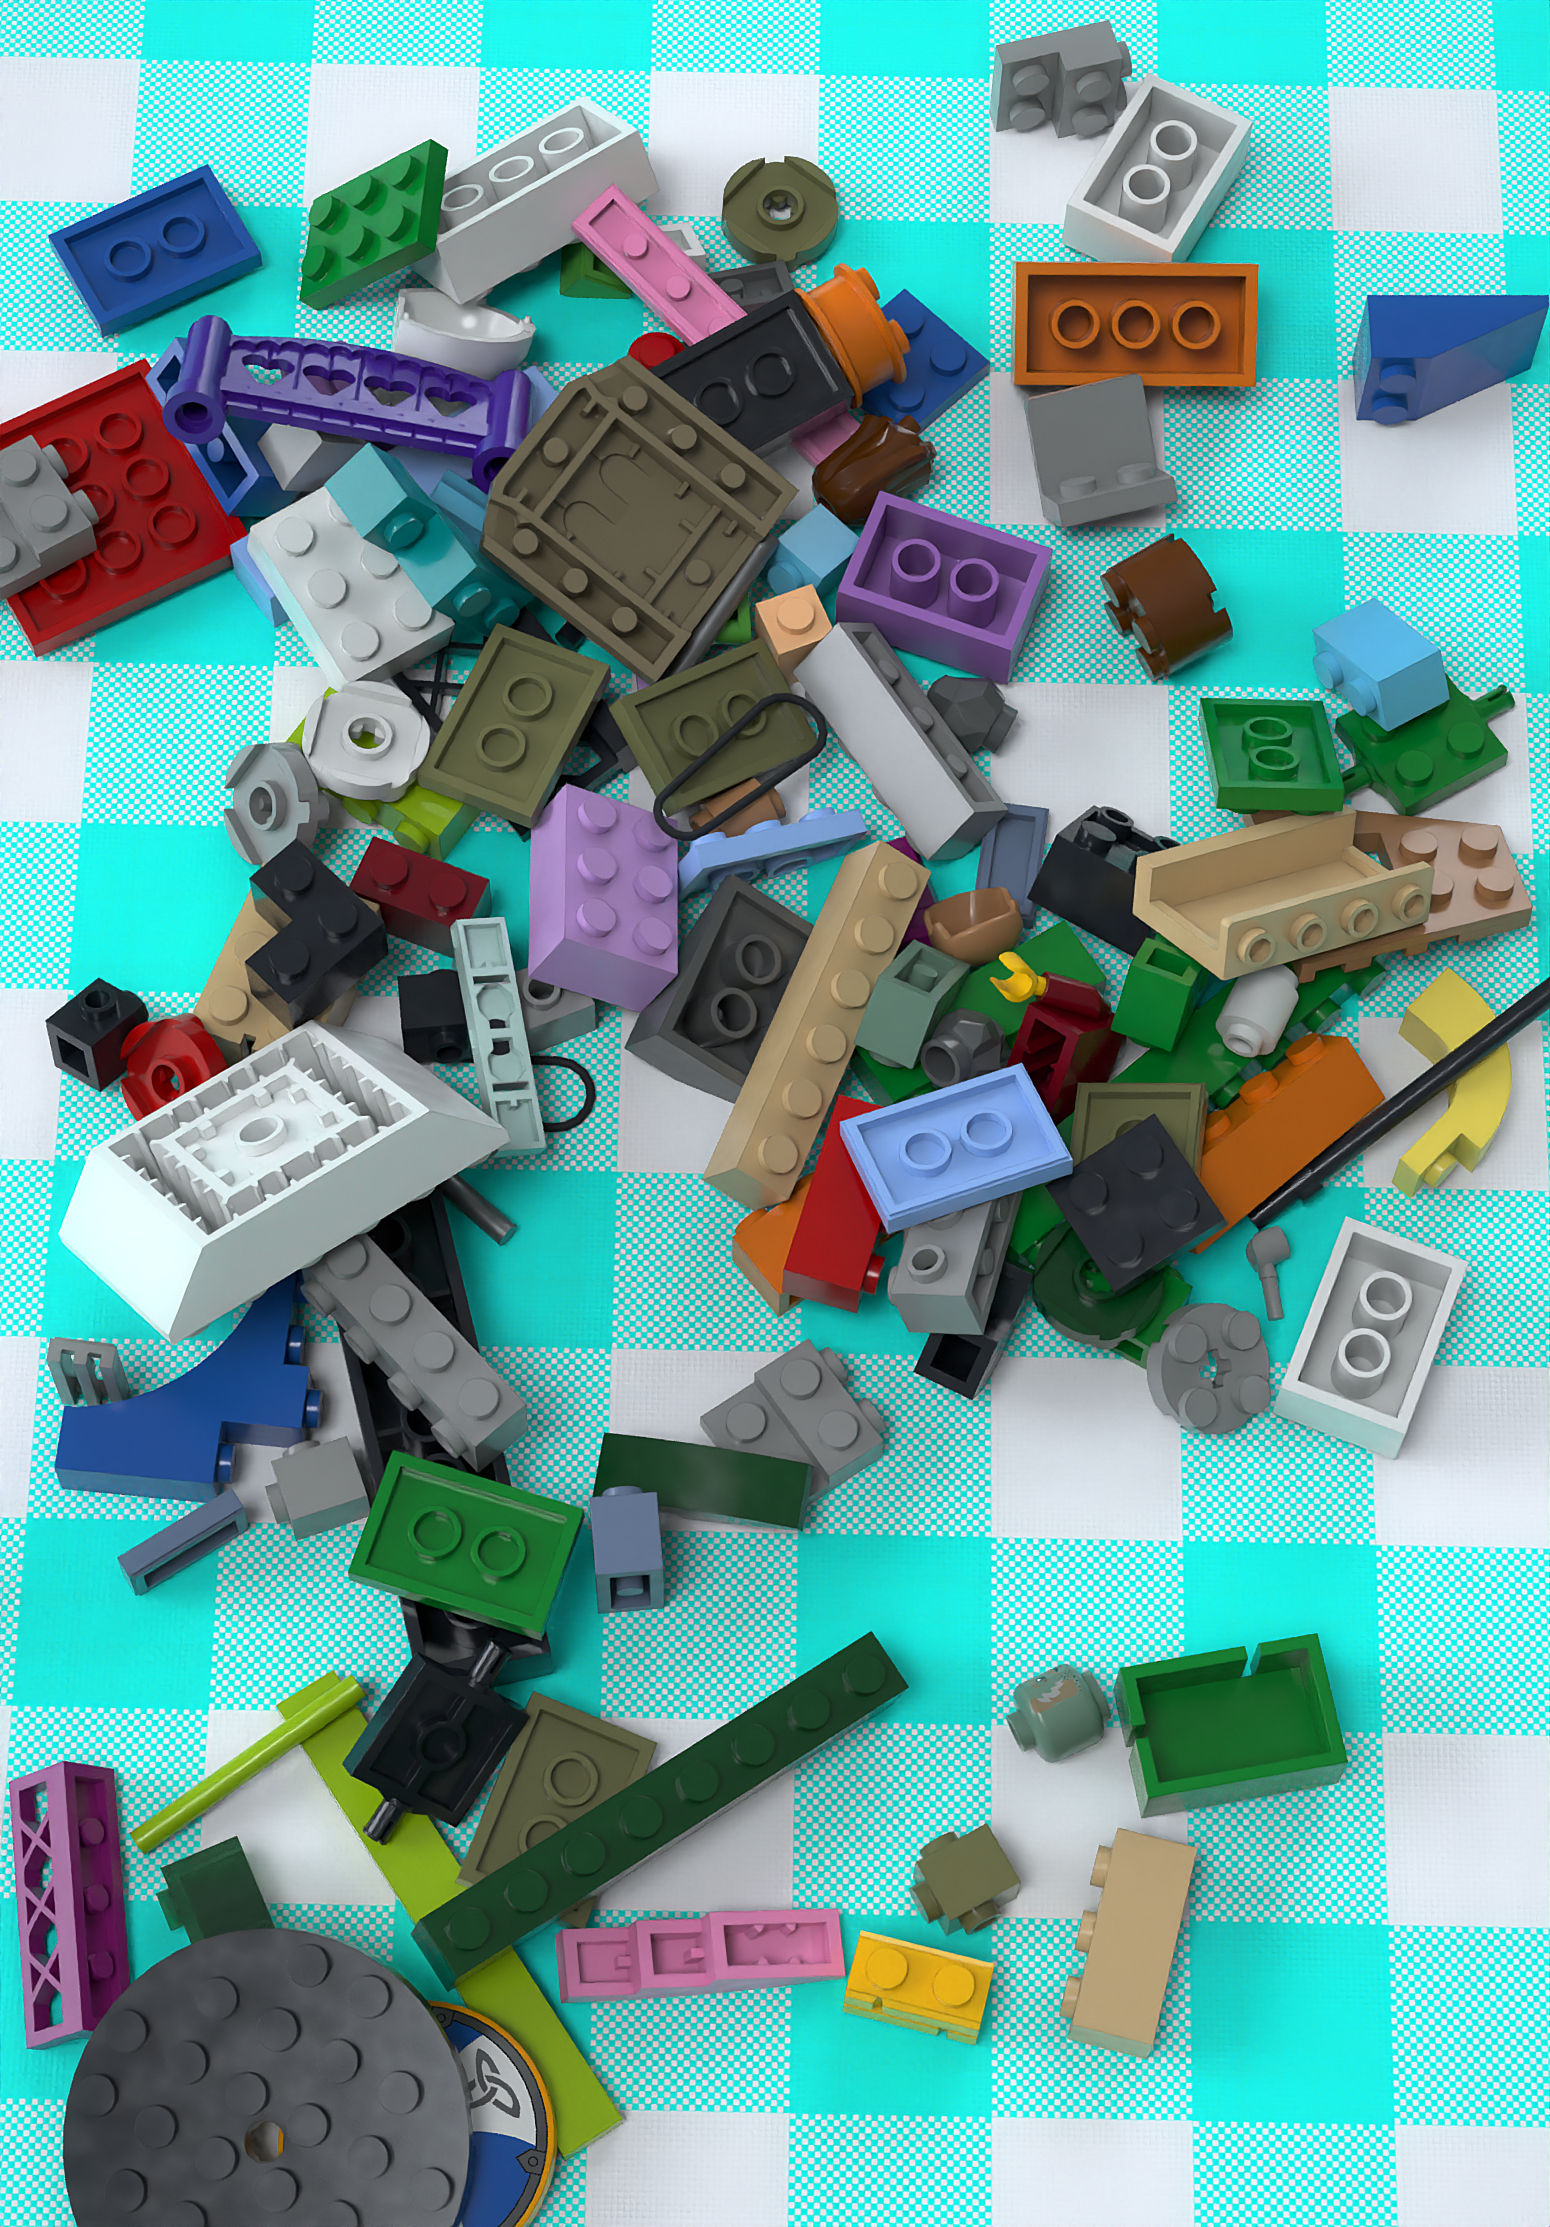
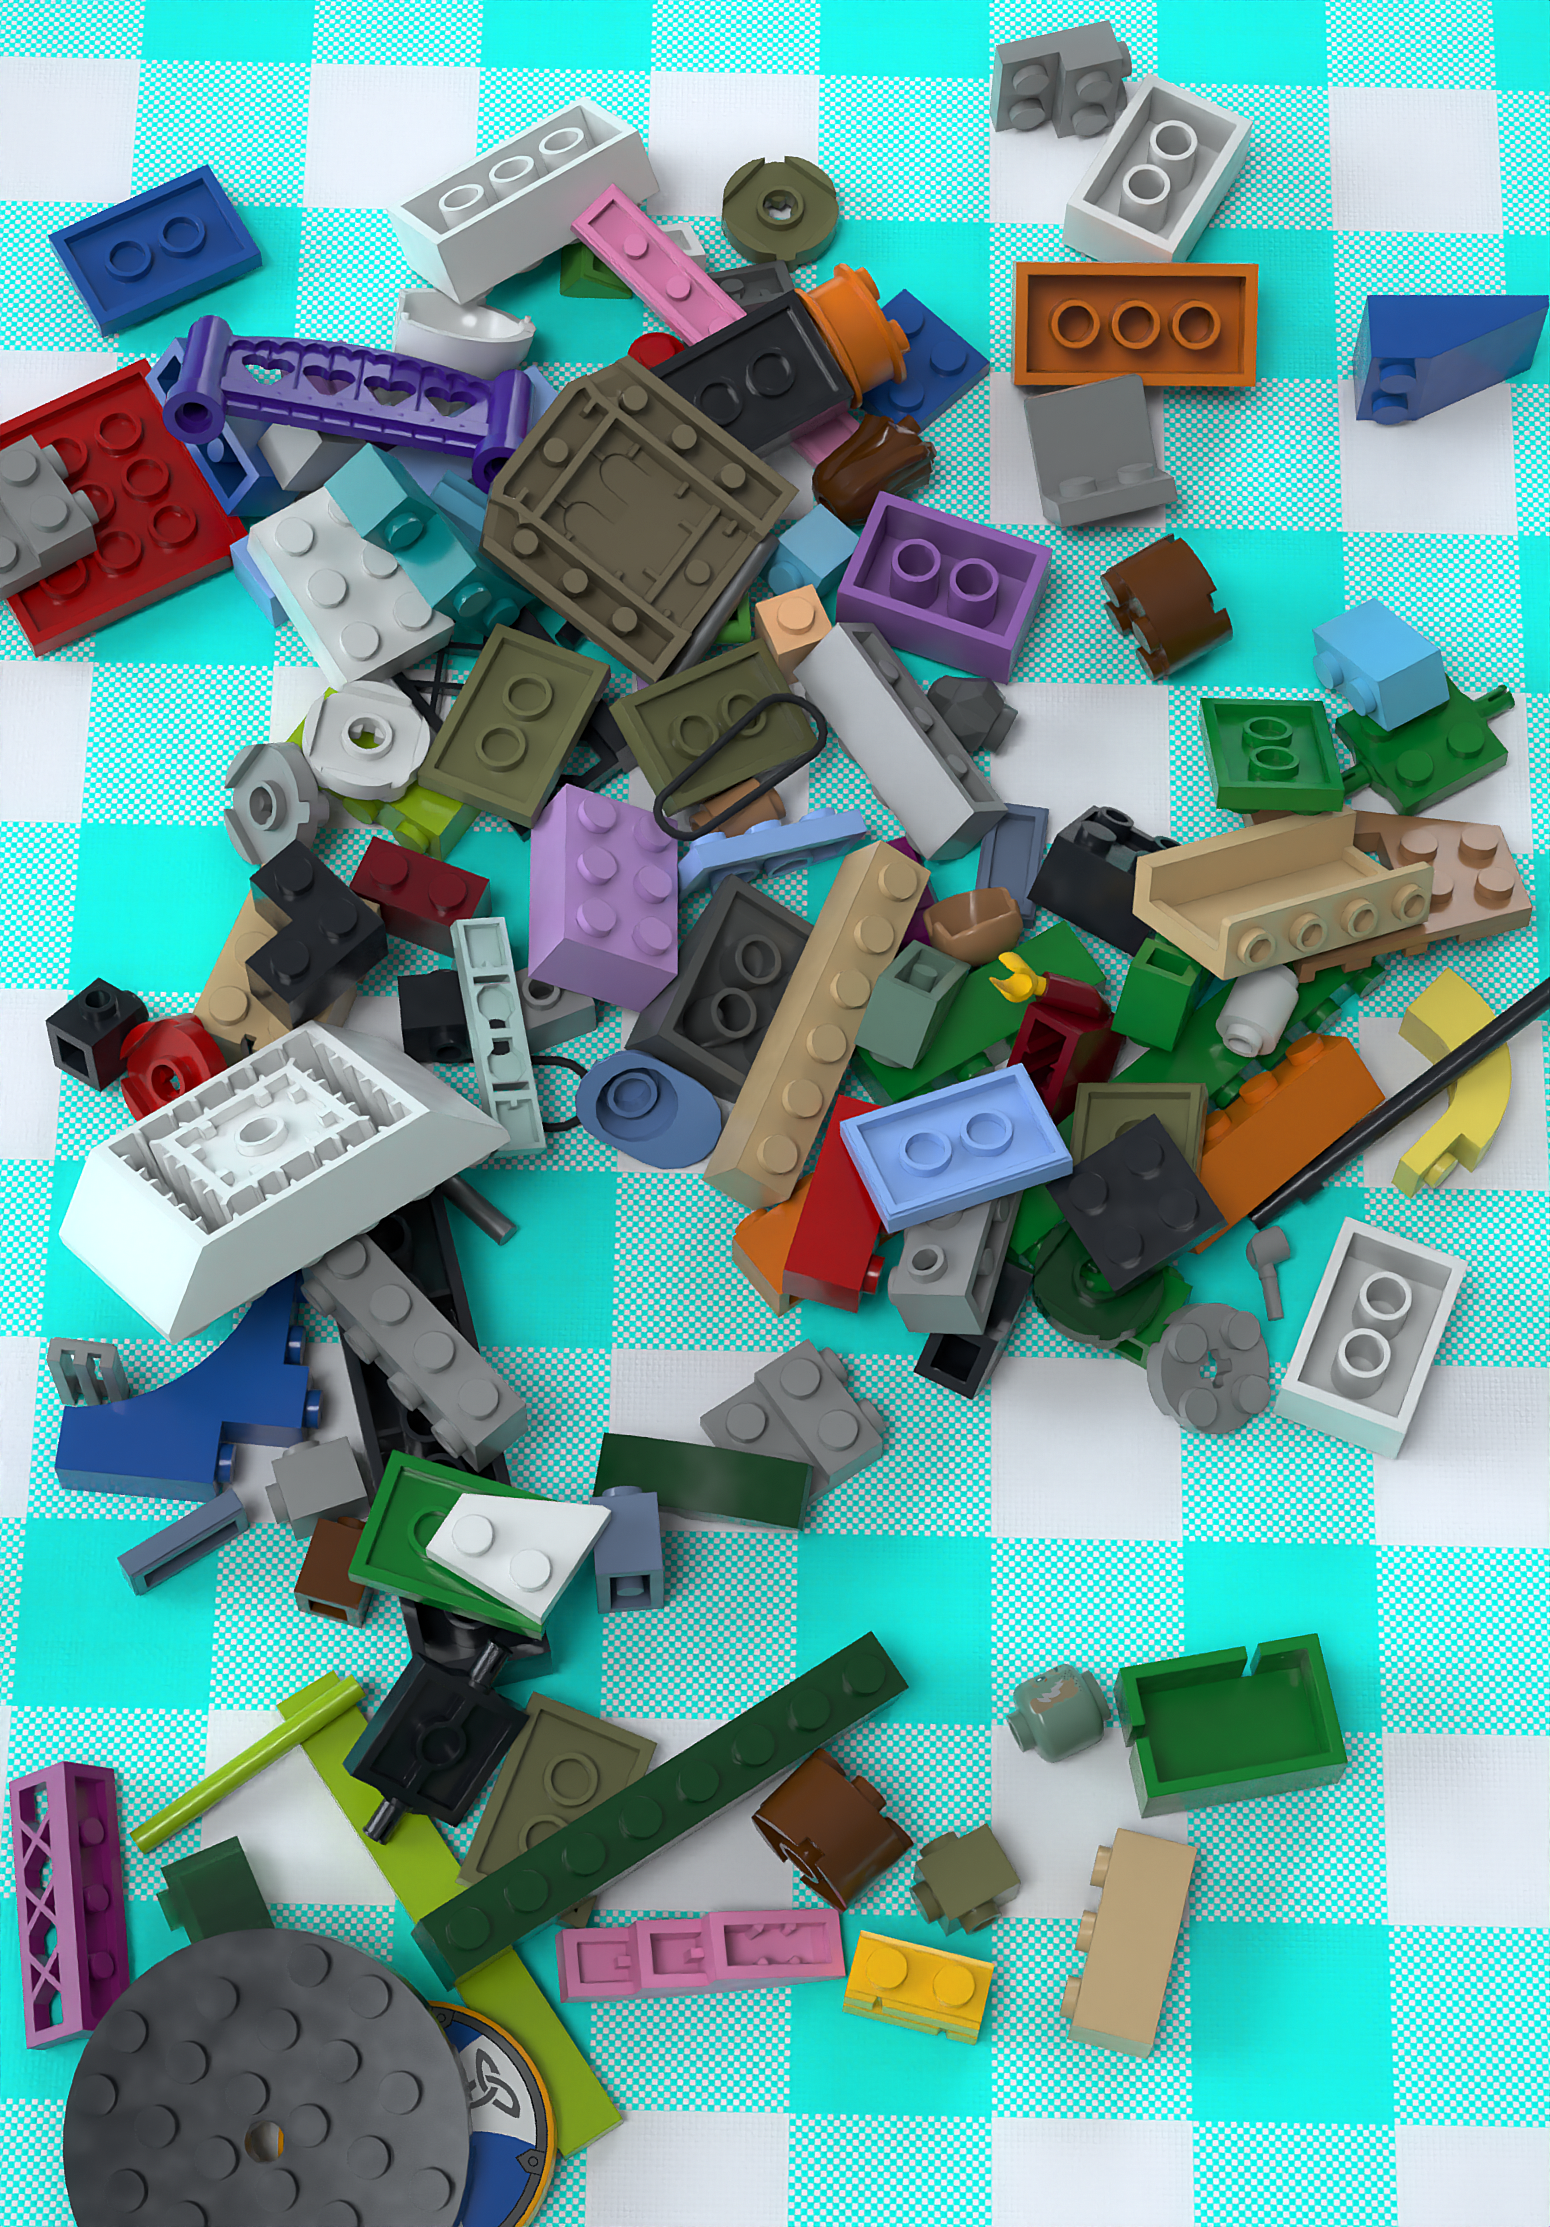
green plate [299,139,449,311] -> none
dark grey rock [920,1007,1005,1088] -> none
none -> reddish brown brick [294,1517,375,1629]
none -> white wing [426,1493,611,1625]
none -> medium blue piece [575,1049,722,1169]
none -> reddish brown brick [751,1748,914,1912]

